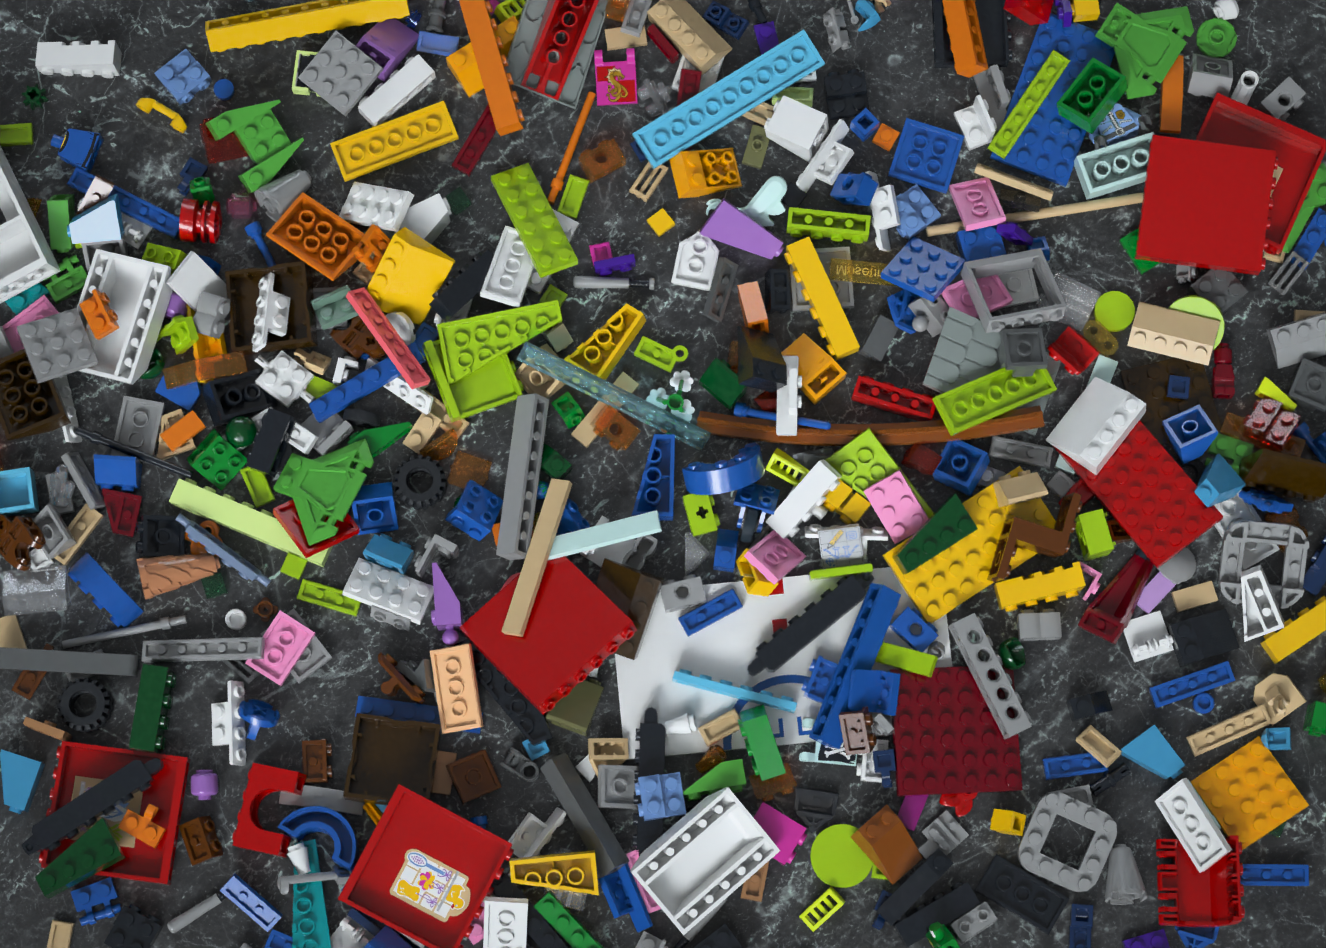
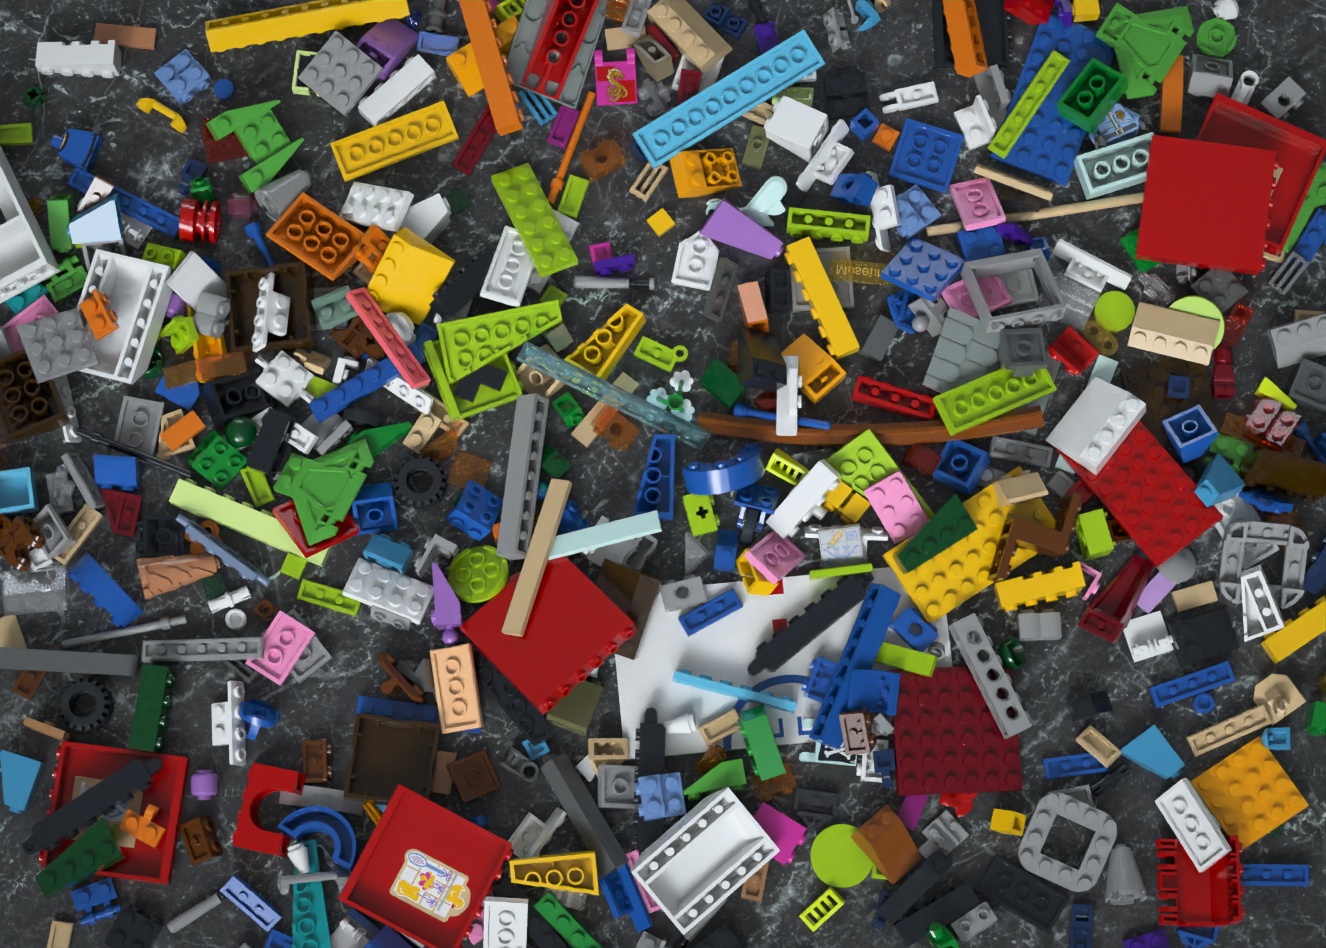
none -> nougat tile [94,23,157,50]
none -> white pin [207,585,251,614]
none -> lime tile [448,545,509,603]
none -> black tile [454,364,508,403]
none -> dark azure tile [518,89,557,126]
none -> magenta tile [547,104,581,150]
none -> dark tan slope [633,34,674,82]
none -> white hinge [879,81,939,113]
none -> white bracket [1052,239,1132,295]
none -> clear rock [1138,271,1177,307]
none -> clear red brick [1221,302,1255,348]

